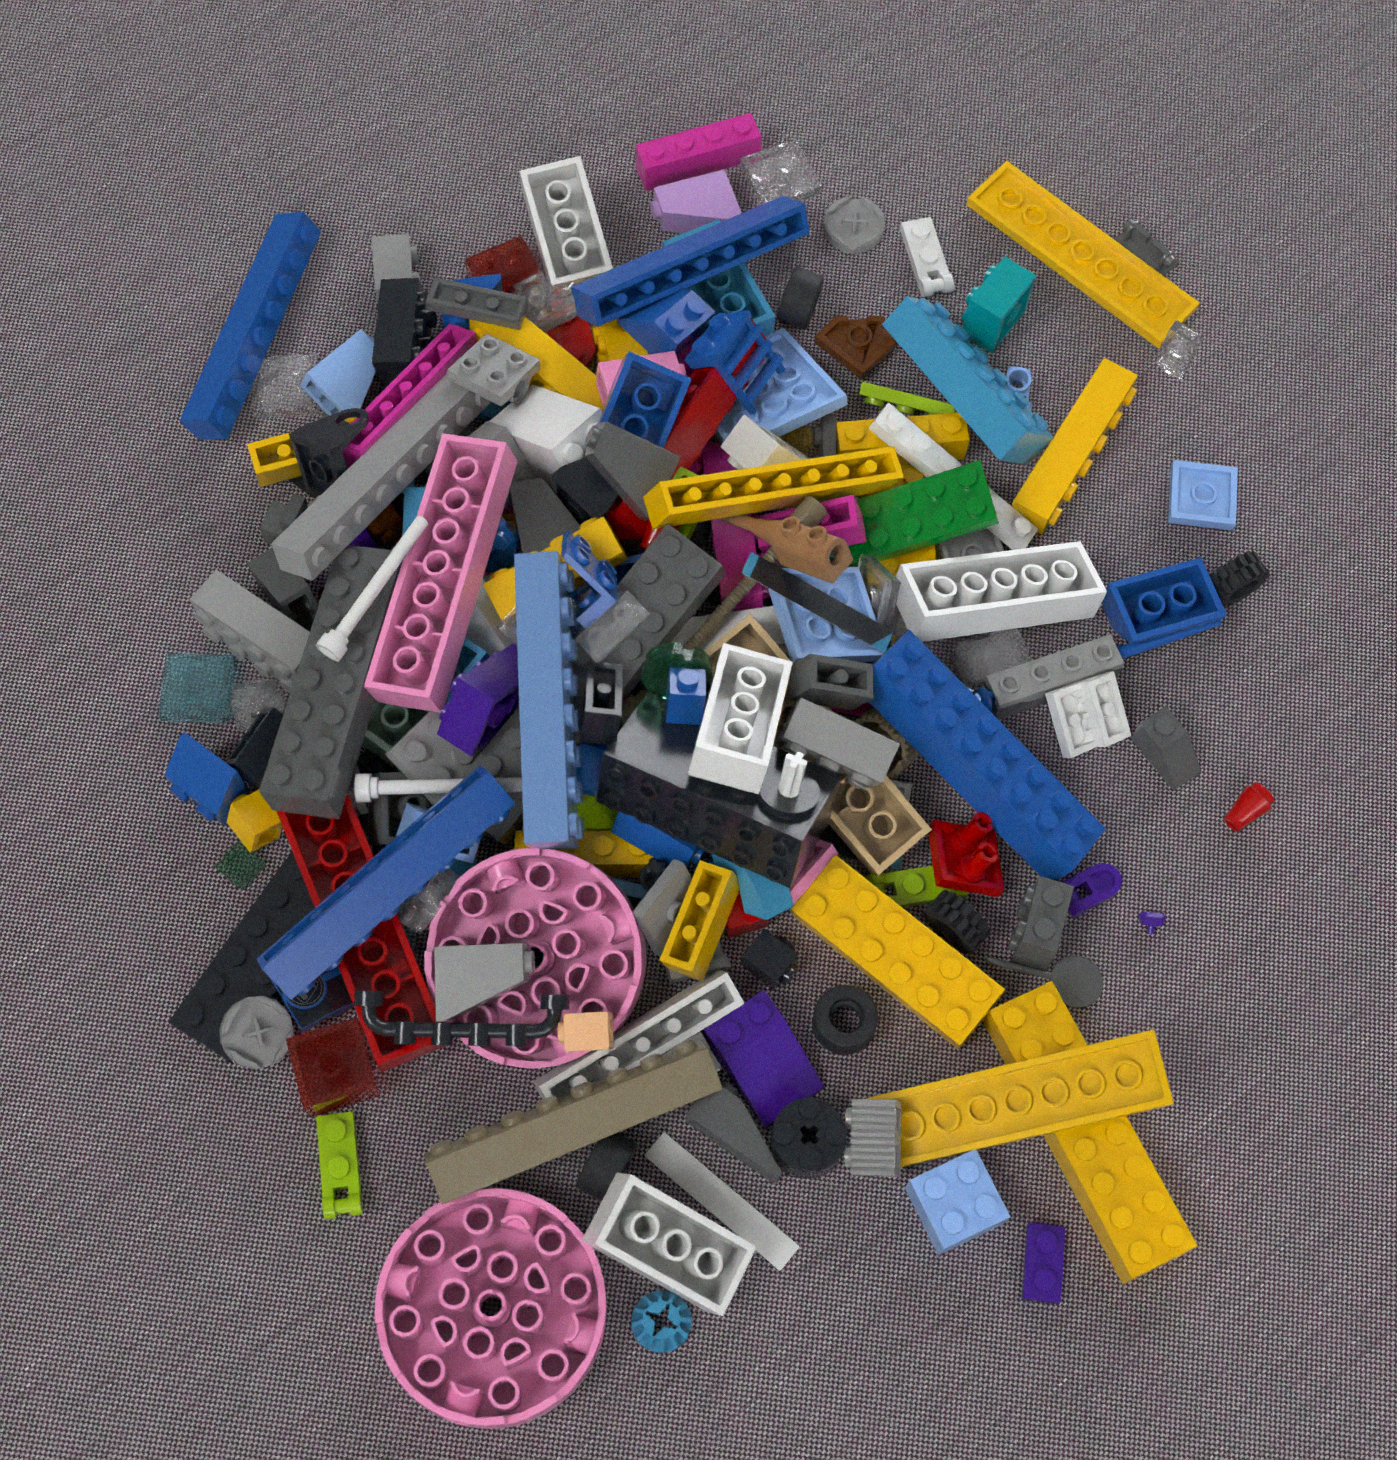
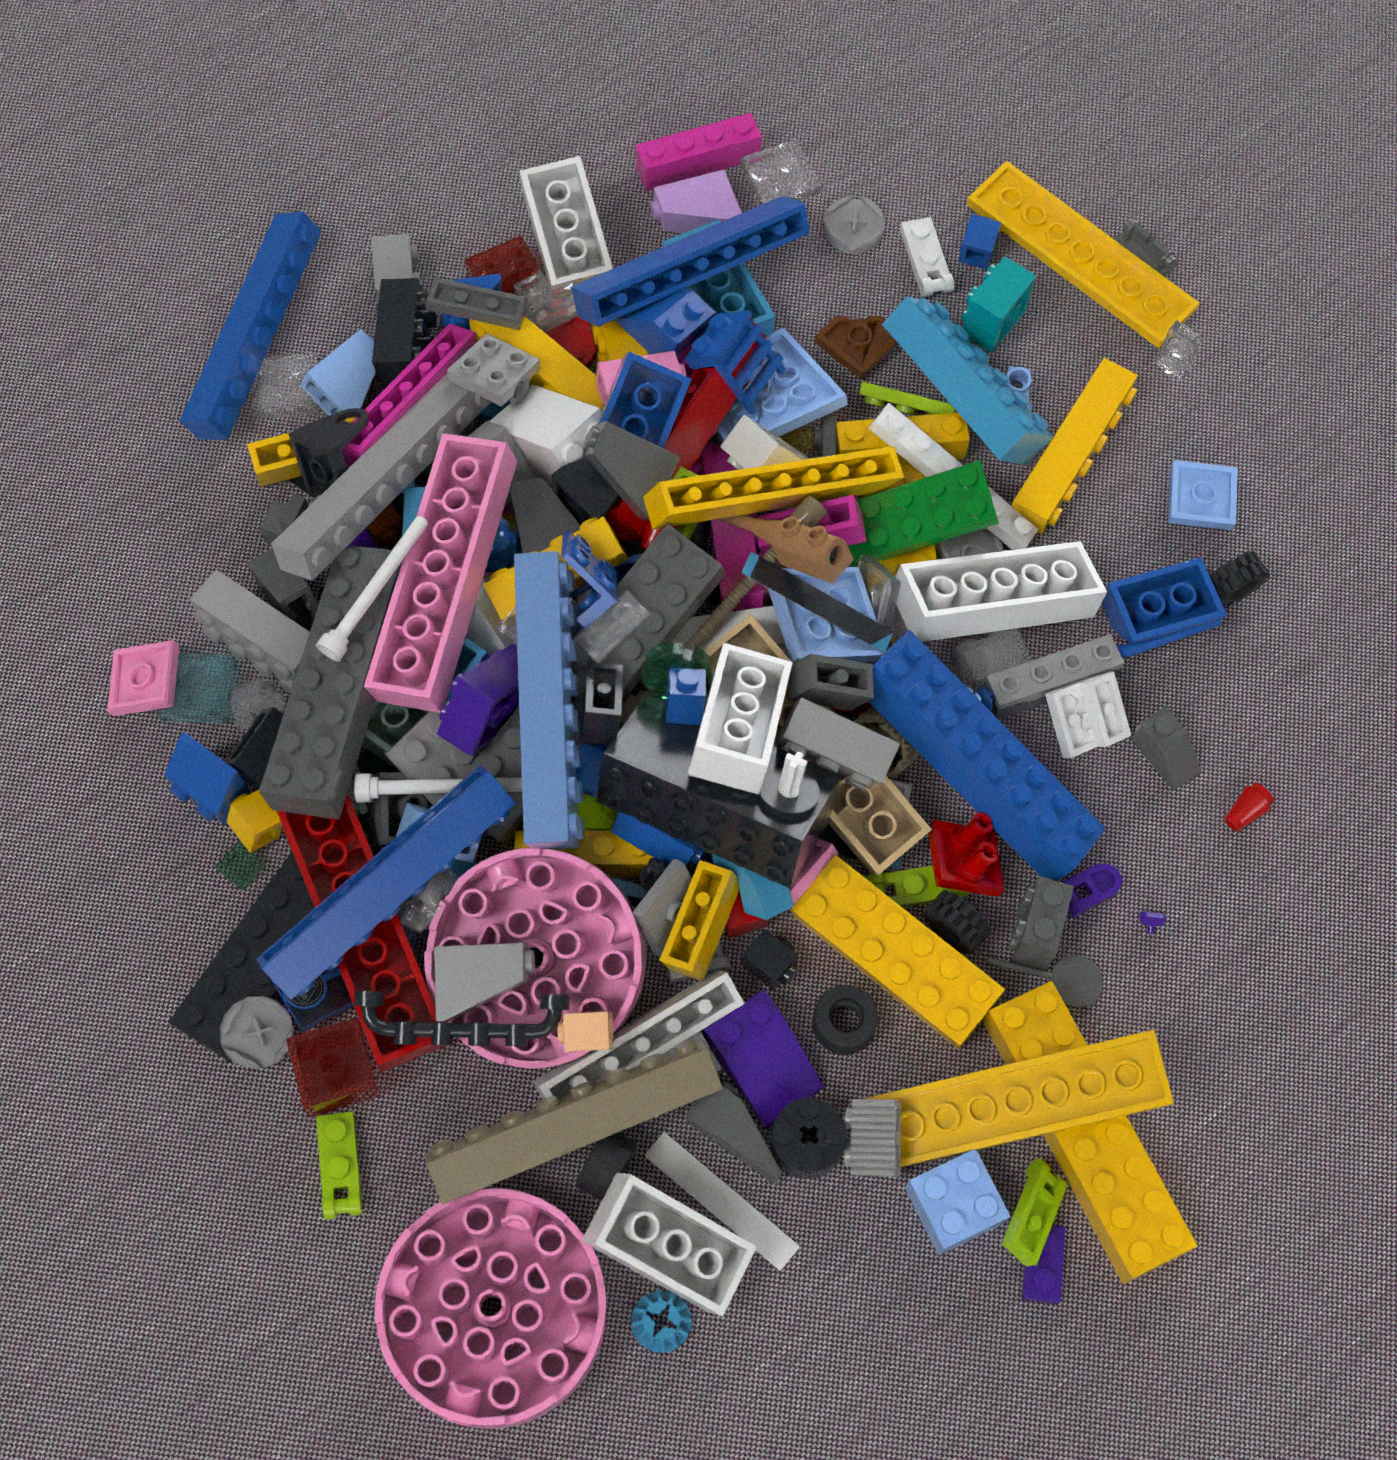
black tyre [777,267,824,329] -> none
none -> bright pink tile [107,640,179,716]
none -> blue brick [958,214,1001,270]
none -> lime plate [1002,1159,1067,1267]

